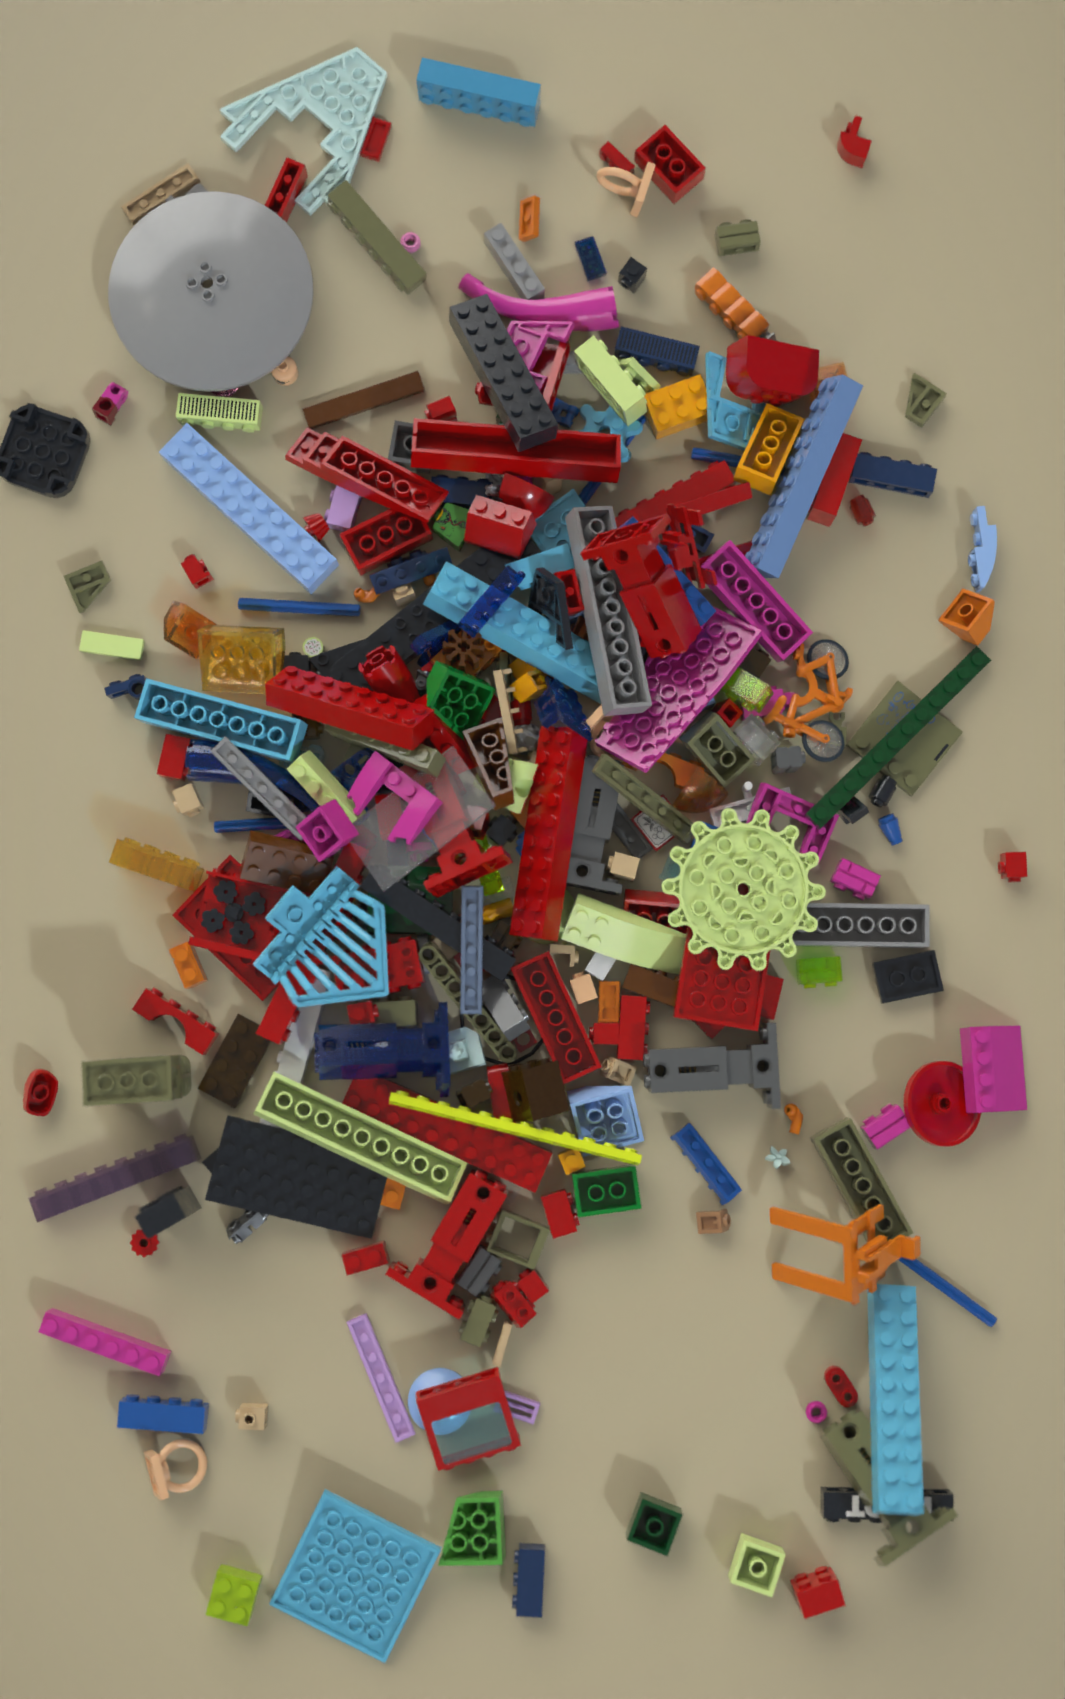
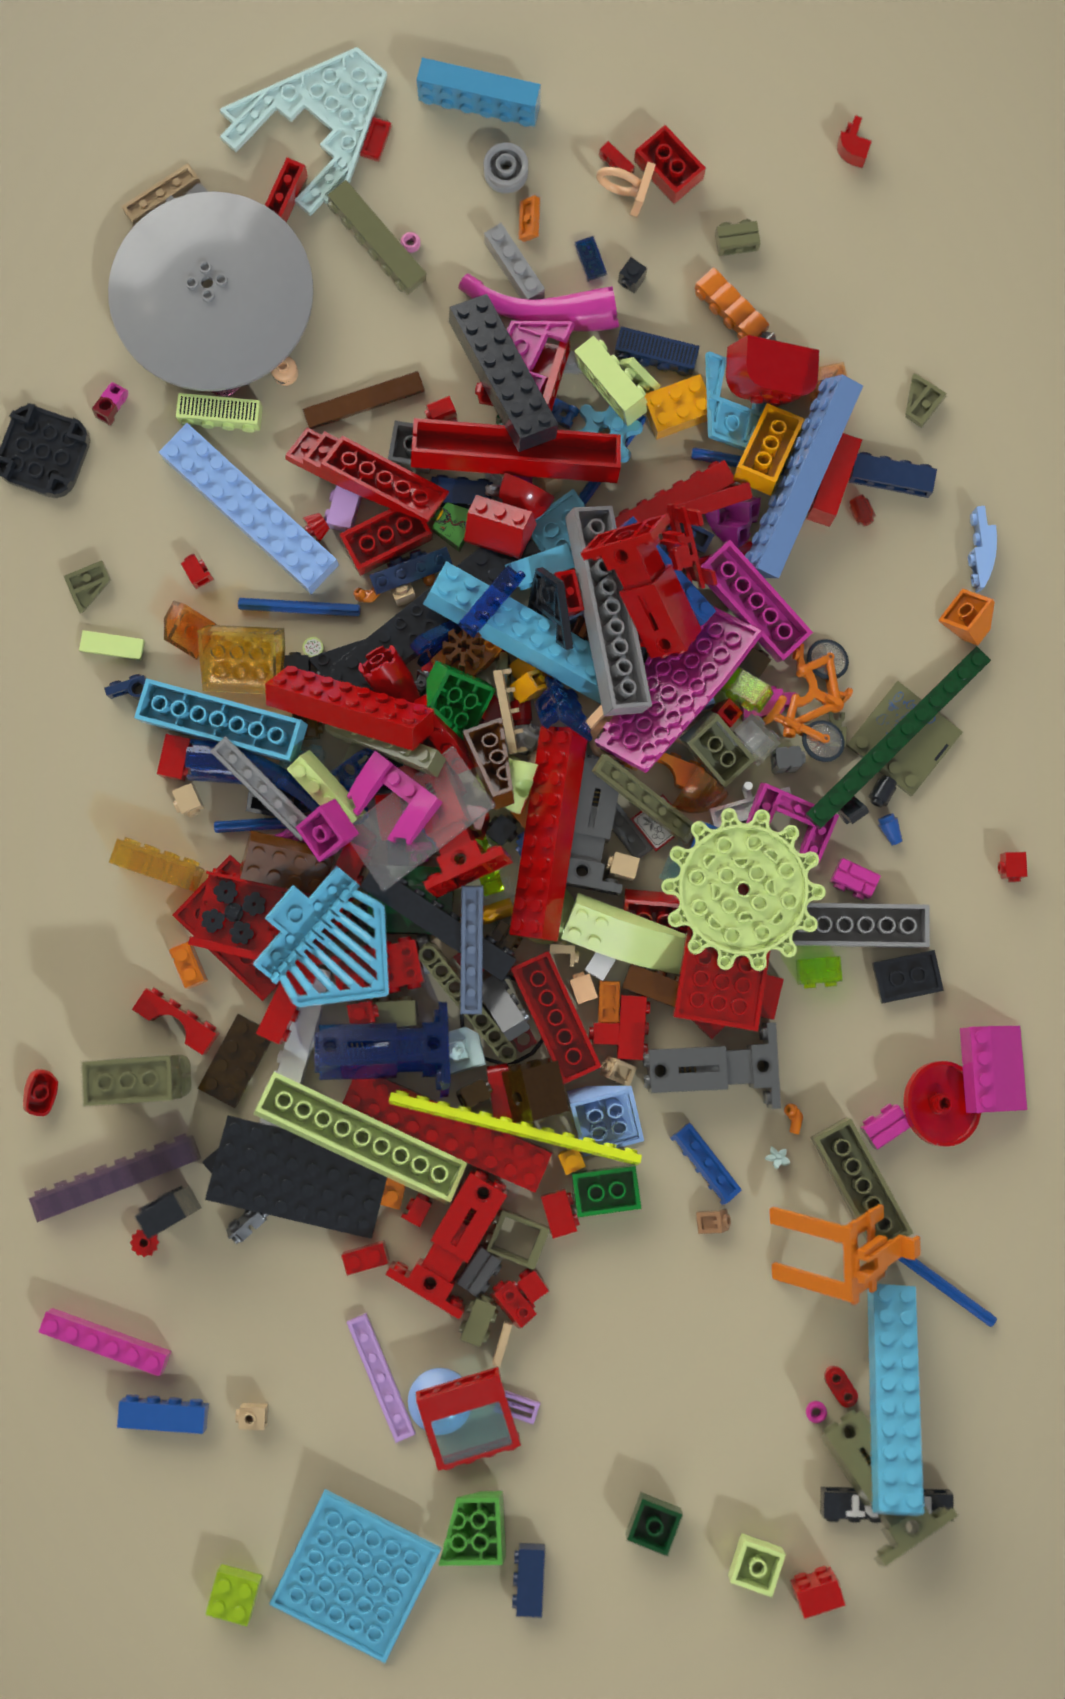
light nougat tile [143,1439,207,1500] -> none
none -> red brick [401,1192,433,1227]
none -> light grey wheel [484,143,528,193]
none -> magenta brick [705,497,761,548]

